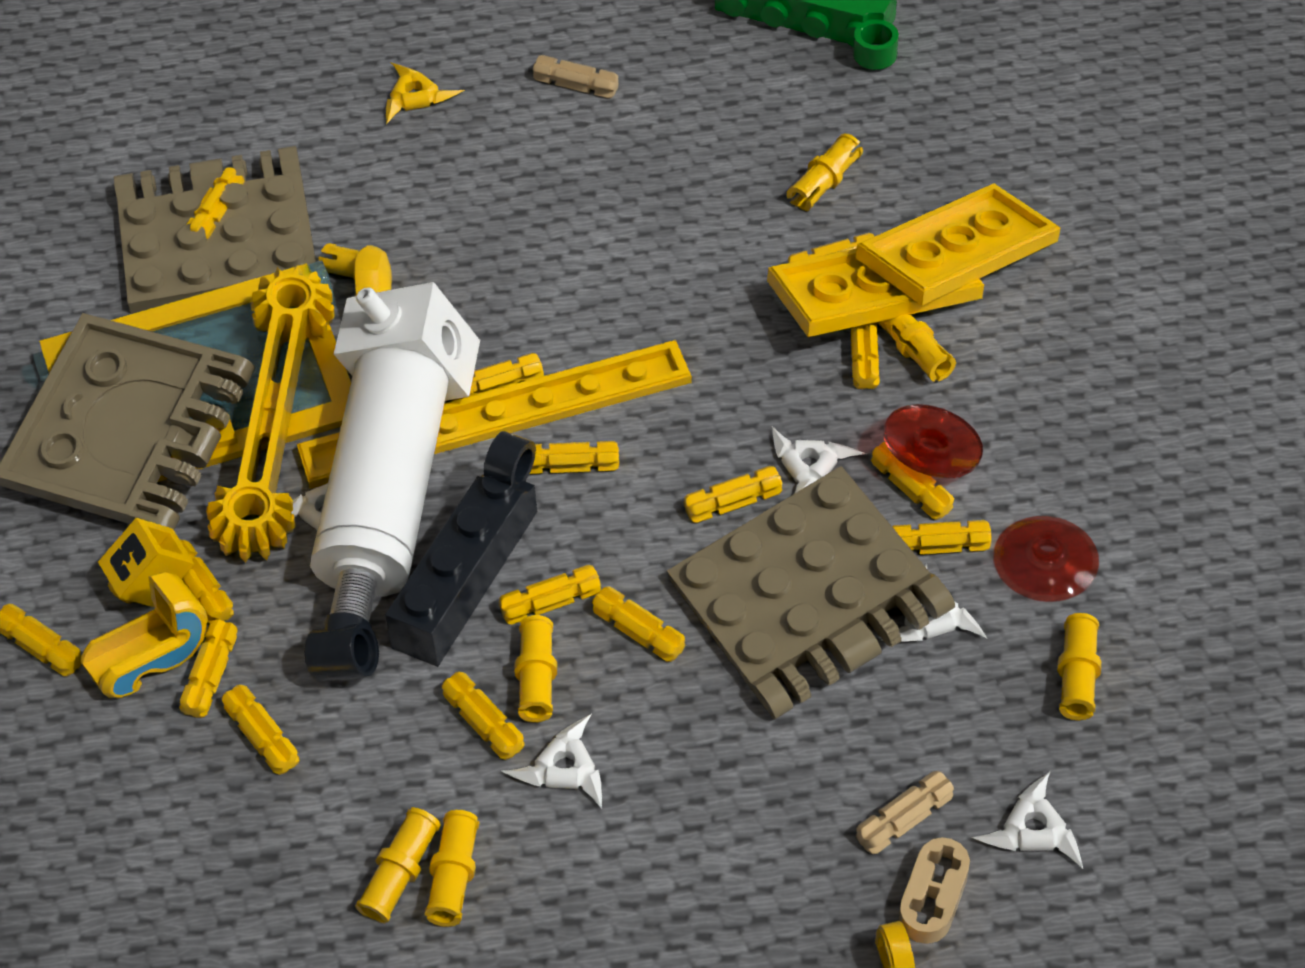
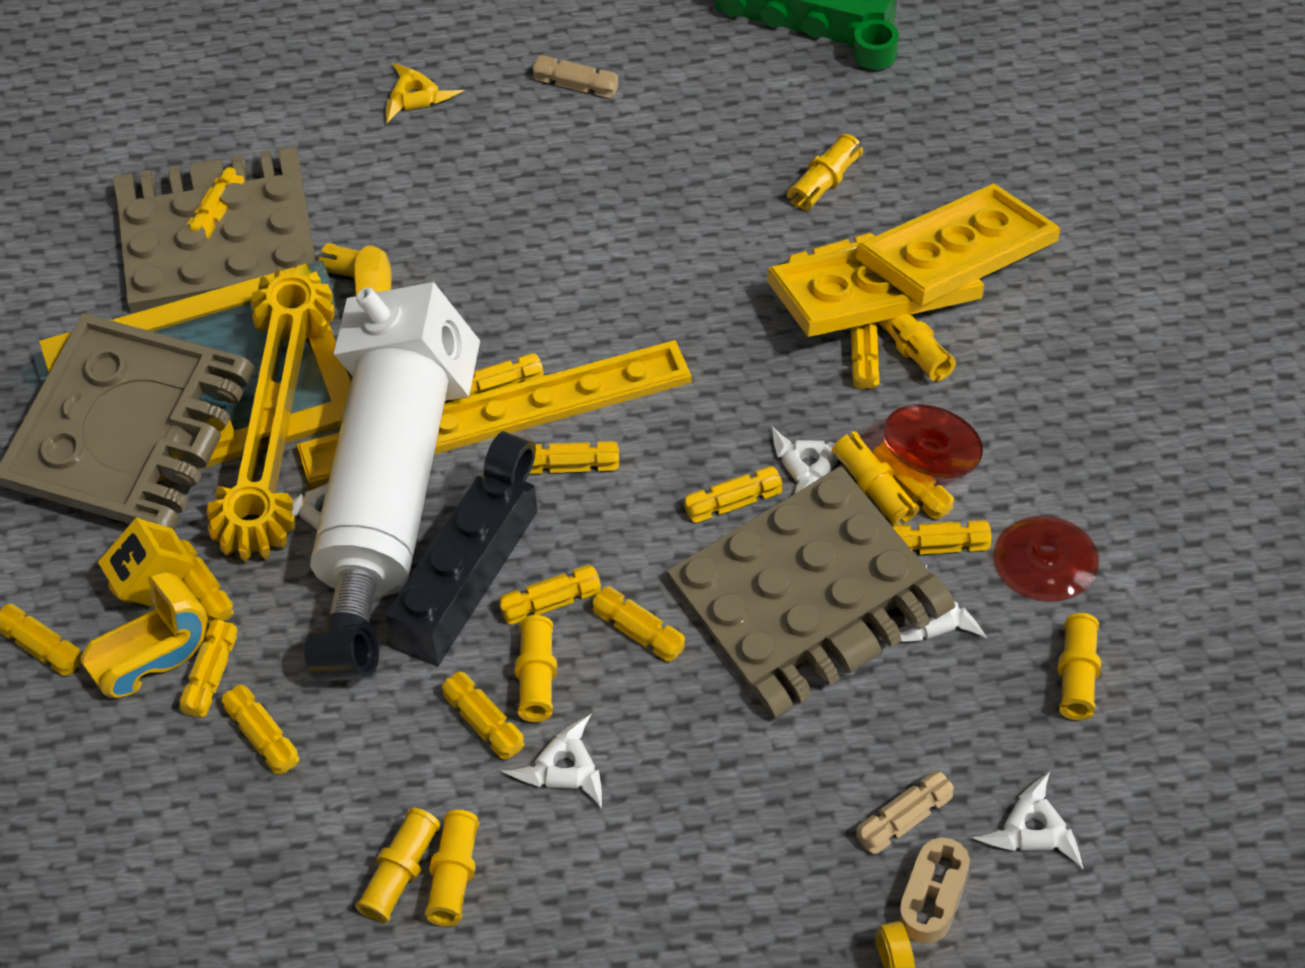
none -> yellow pin [831,431,920,526]

